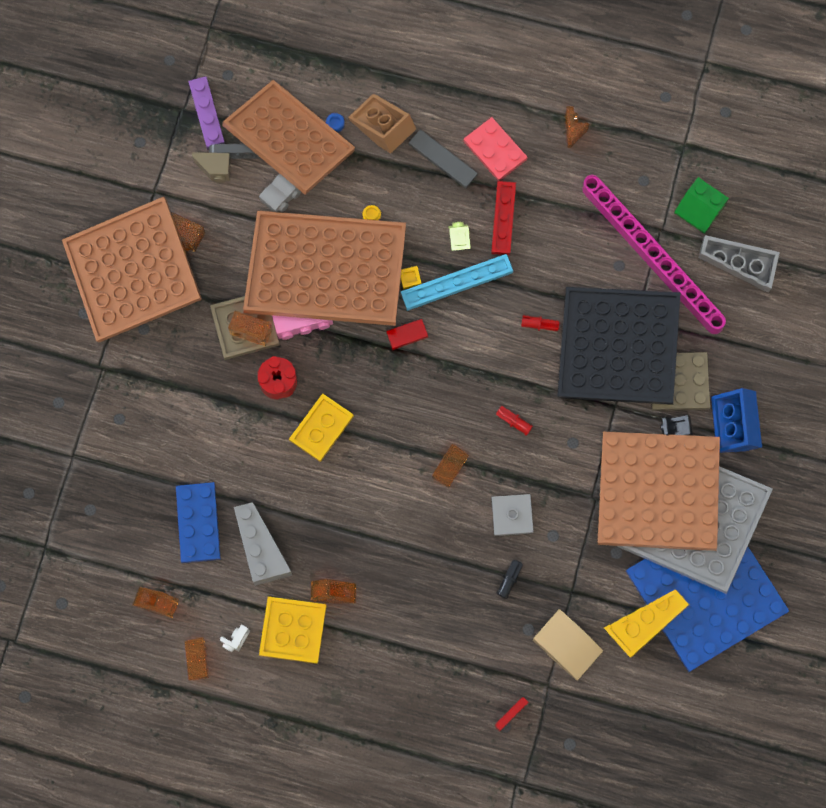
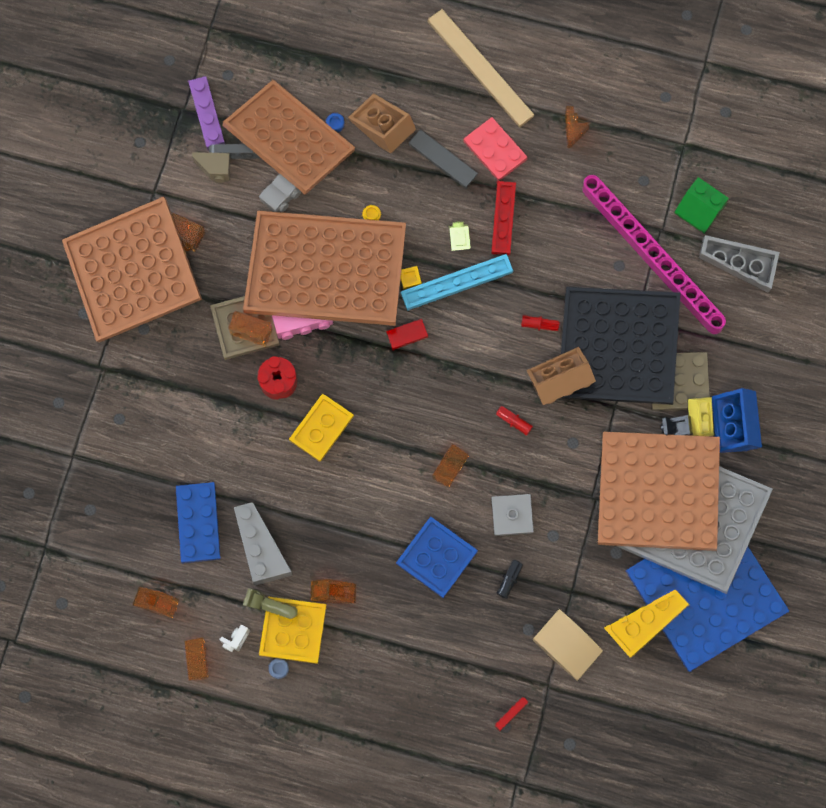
none -> olive piece [243,588,298,619]
none -> sand blue tile [269,659,289,679]
none -> blue plate [396,516,478,598]
none -> tan tile [428,9,534,128]
none -> medium nougat slope [526,347,596,405]
none -> light yellow slope [688,397,714,436]

